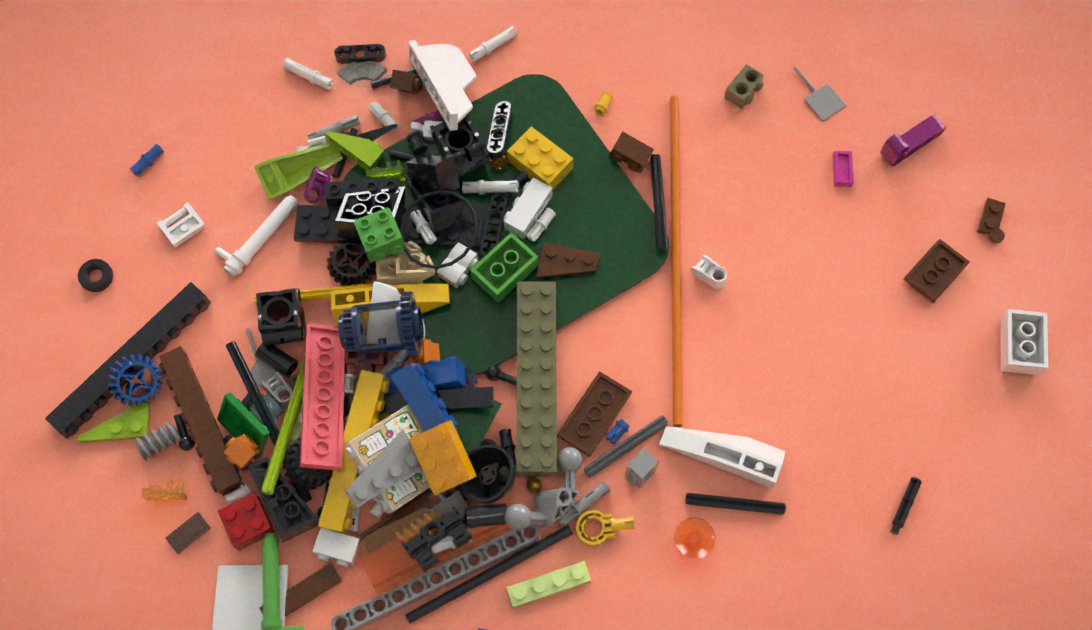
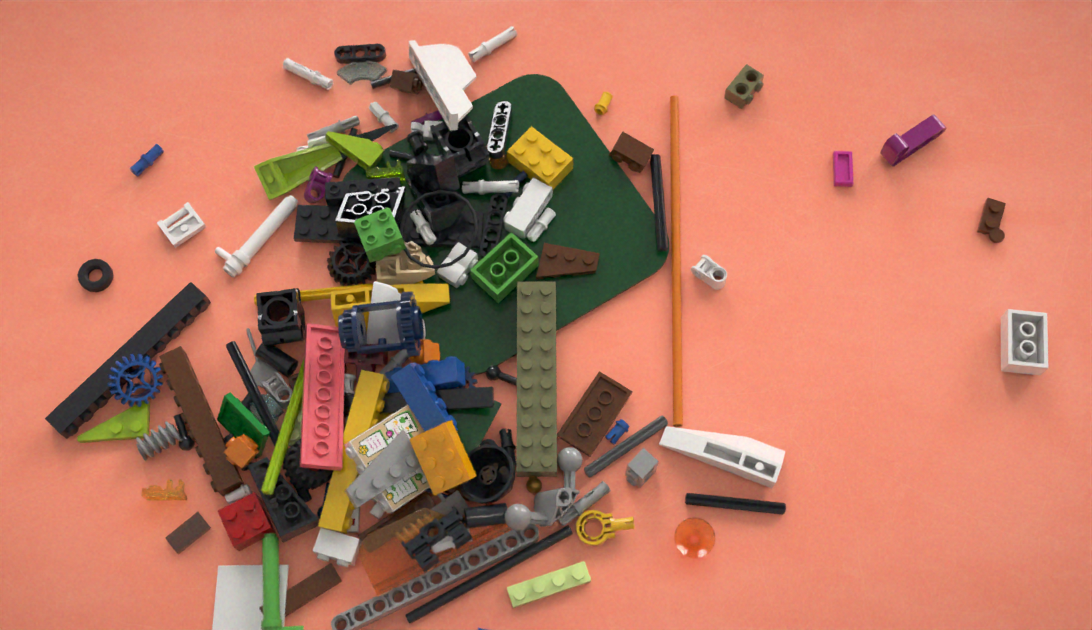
light grey piece [793,66,847,121] -> none
black piece [890,477,922,535] -> none
reddish brown plate [903,238,970,303] -> none

